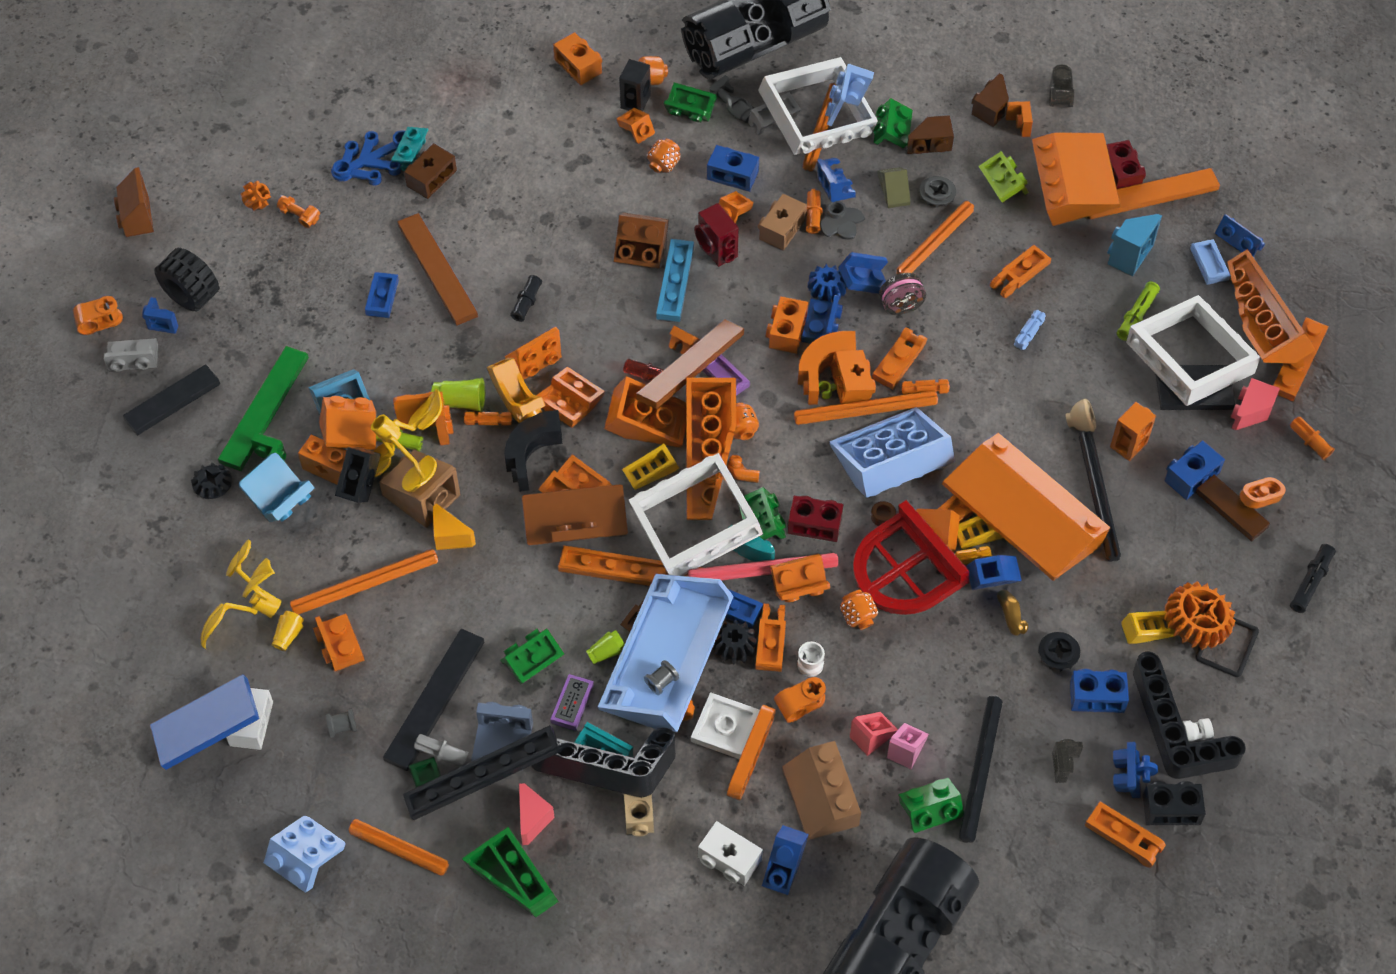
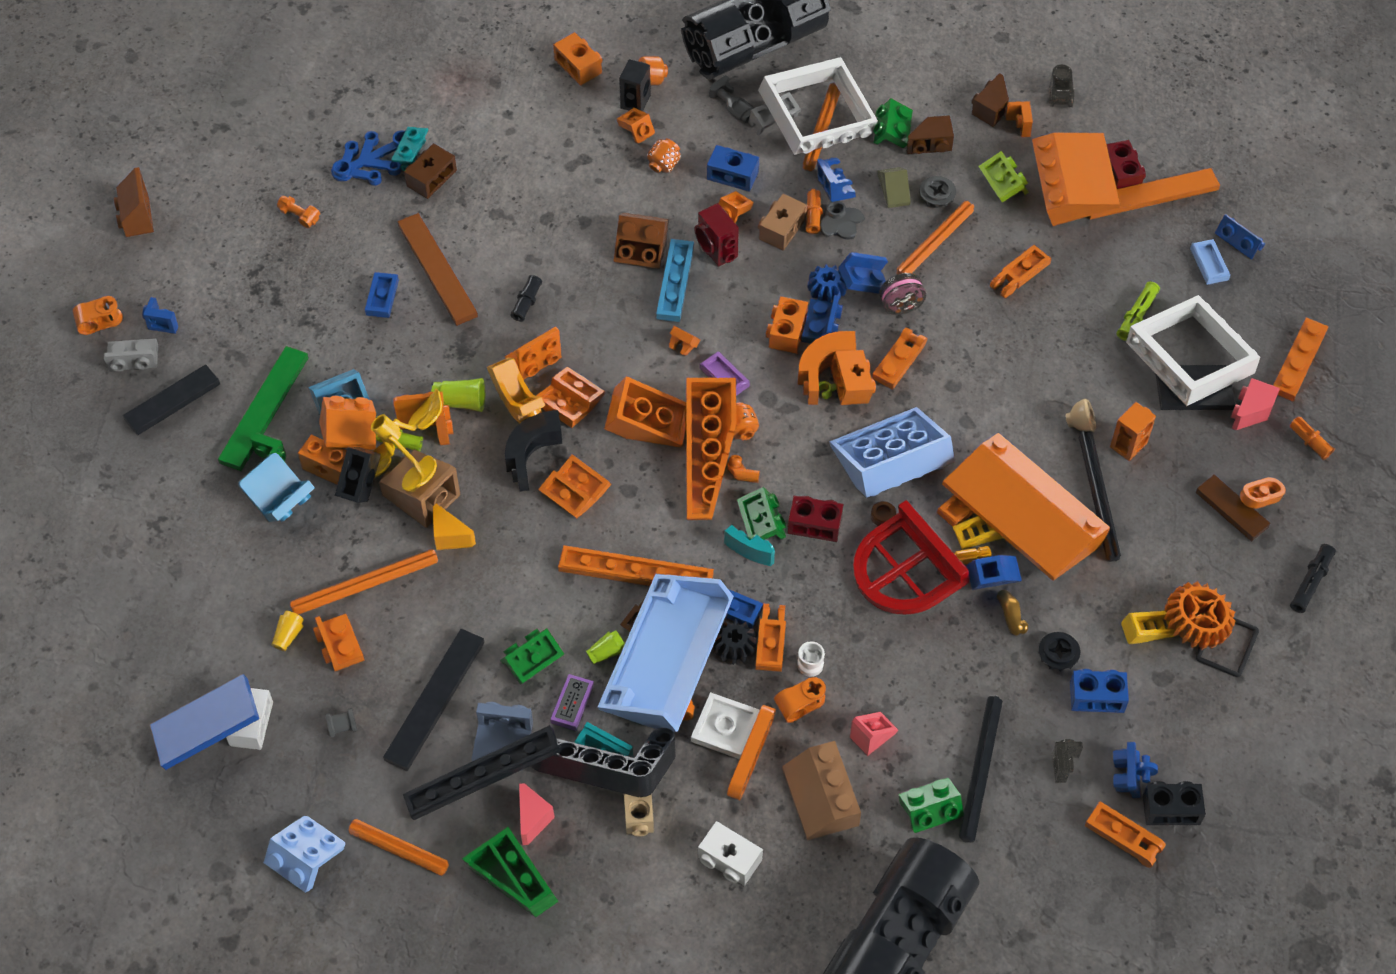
black tyre [154,248,220,312] -> none
black gear [191,462,232,499] -> none
yellow plant [201,539,281,649] -> none
orange gear [241,180,271,211] -> none
dark green tile [408,757,441,788] -> none
light grey axle [414,734,469,767] -> none
orange axle [464,412,513,425] -> none
dark orange bracket [522,484,628,546] -> none
yellow slope [622,444,679,490] -> none
clear red axle [623,359,665,382] -> none
white window [629,453,763,576] -> none
tile [637,319,744,409] -> none
dark grey bush [644,660,679,695] -> none
green bracket [663,82,717,123] -> none
coral axle [688,553,838,580] -> none
blue slope [762,825,809,895] -> none
orange bracket [770,554,831,602] -> none
orange axle [794,391,938,425] -> none
light blue bracket [825,64,874,126] -> none
orange head [840,590,878,630] -> none
bright pink slope [887,723,929,769] -> none
orange axle [901,379,950,395] -> none
orange slope [916,509,960,553] -> none
light blue axle [1014,310,1046,350] -> none
dark azure slope [1107,214,1162,276] -> none
black beam [1133,651,1246,779] -> none
blue brick [1164,440,1225,500] -> none
white wheel [1182,718,1214,743] -> none
orange wedge [1227,249,1316,364] -> none

